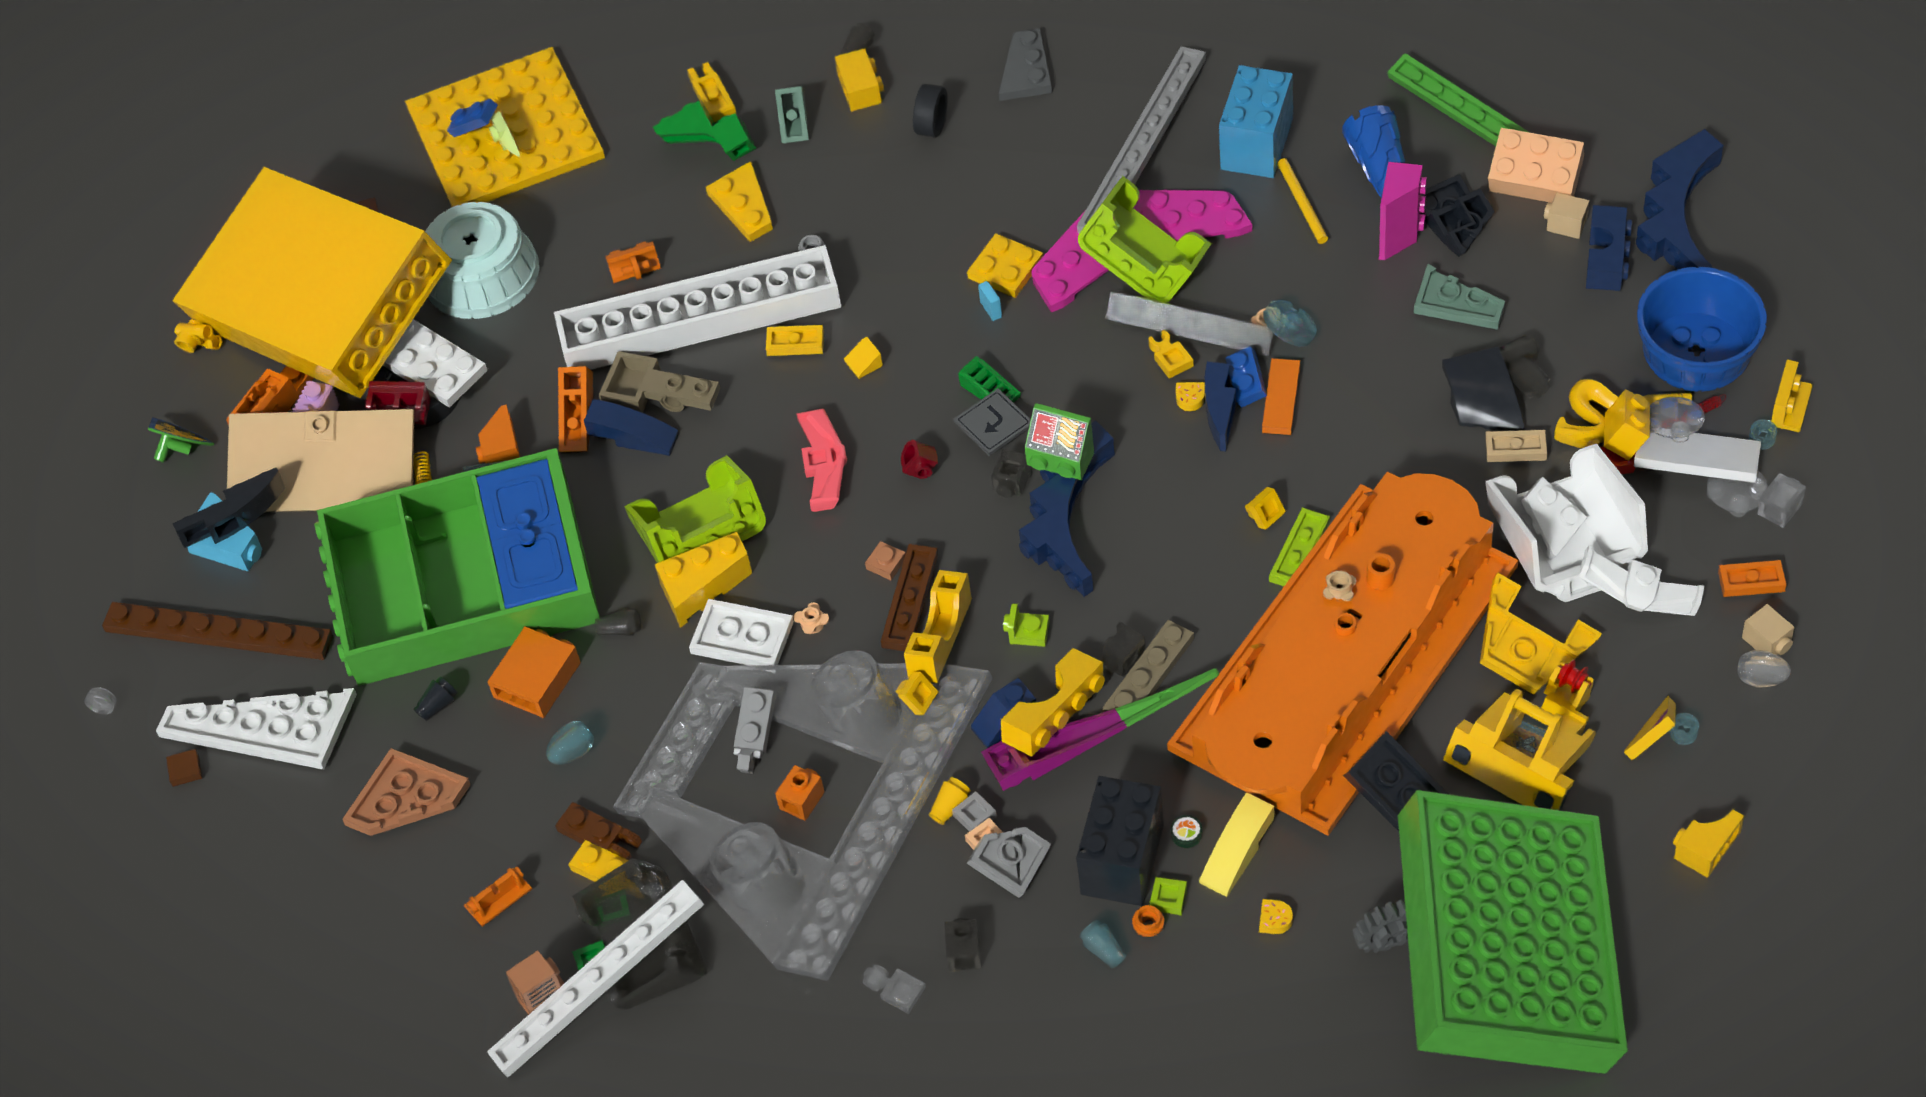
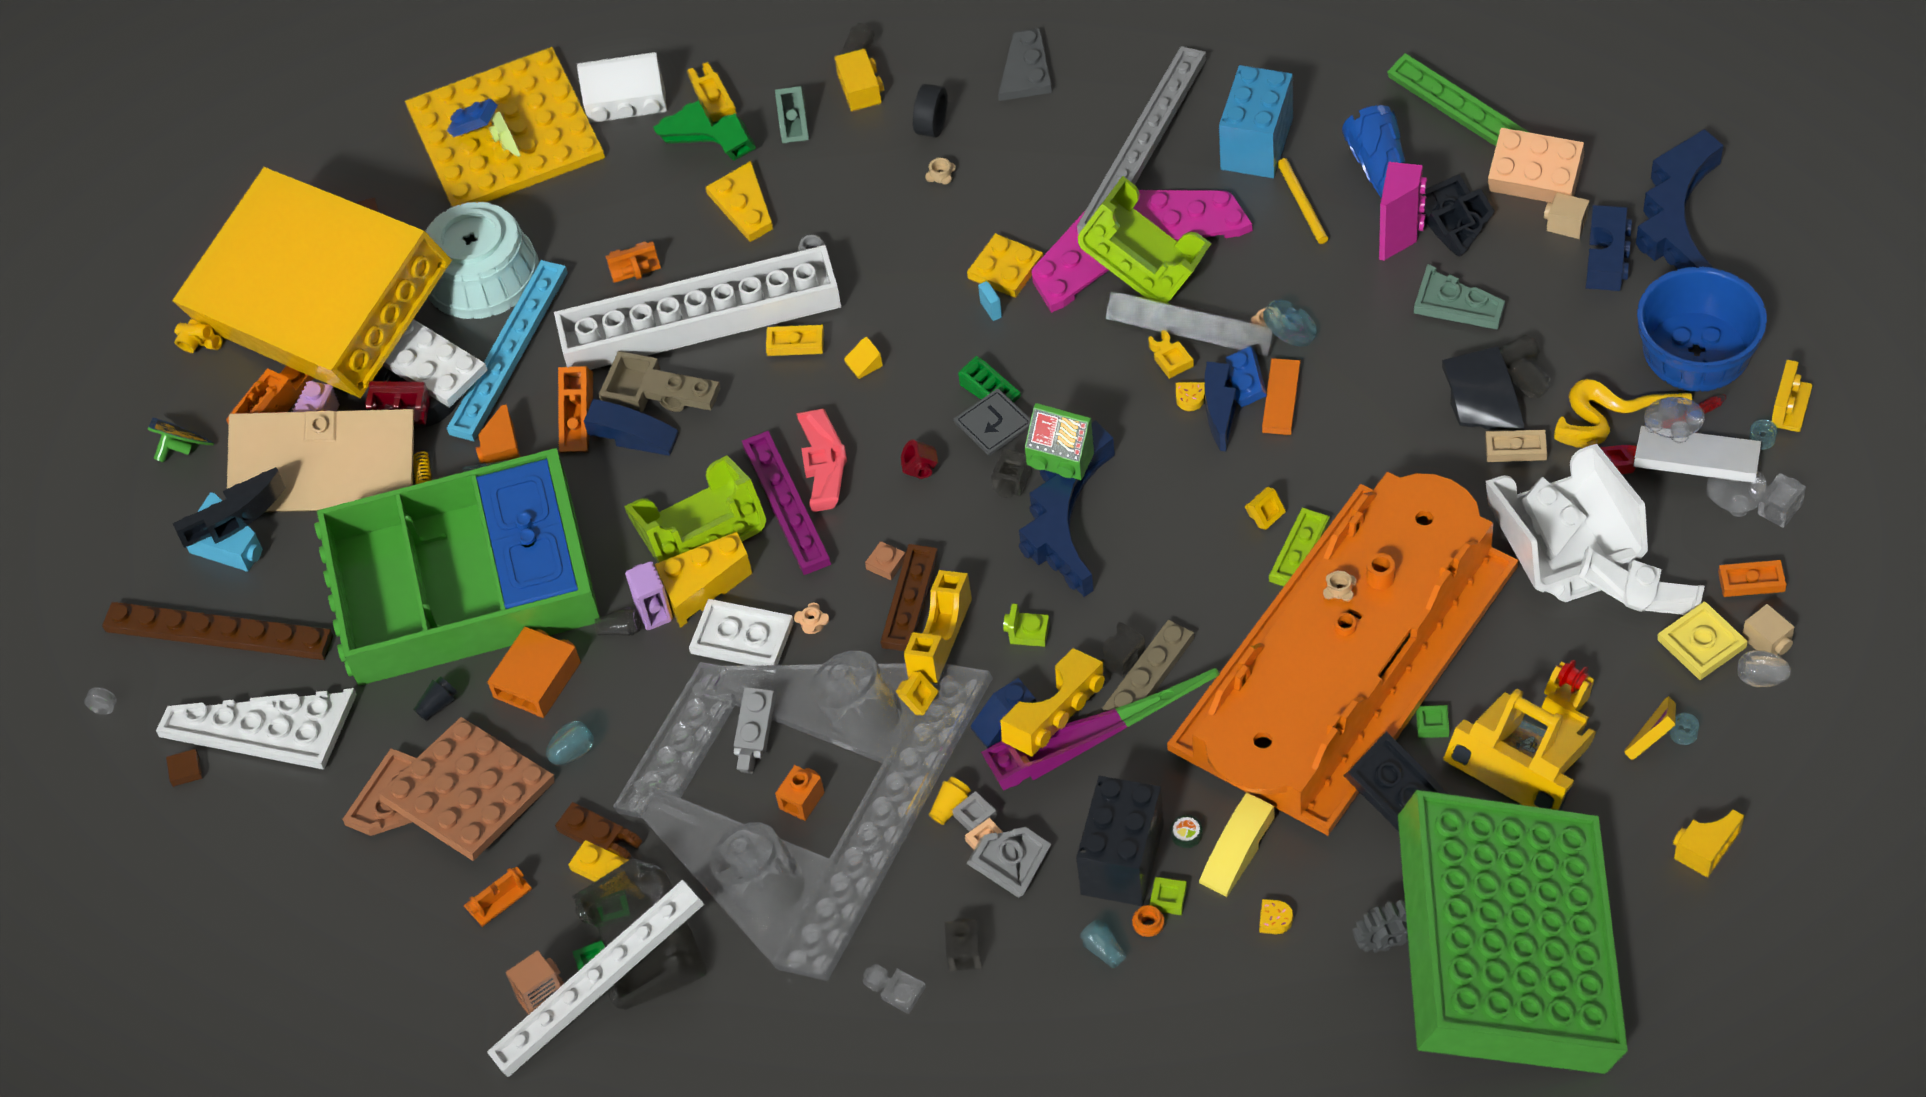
yellow wing [1480,573,1602,695] -> none
yellow brick [1604,389,1650,461] -> none
none -> nougat plate [379,717,554,861]
none -> medium azure plate [447,260,568,441]
none -> white slope [577,52,667,123]
none -> lavender brick [625,562,673,630]
none -> magenta plate [742,431,831,575]
none -> tan plate [925,158,956,184]
none -> bright green tile [1416,705,1449,738]
none -> light yellow plate [1657,601,1748,680]

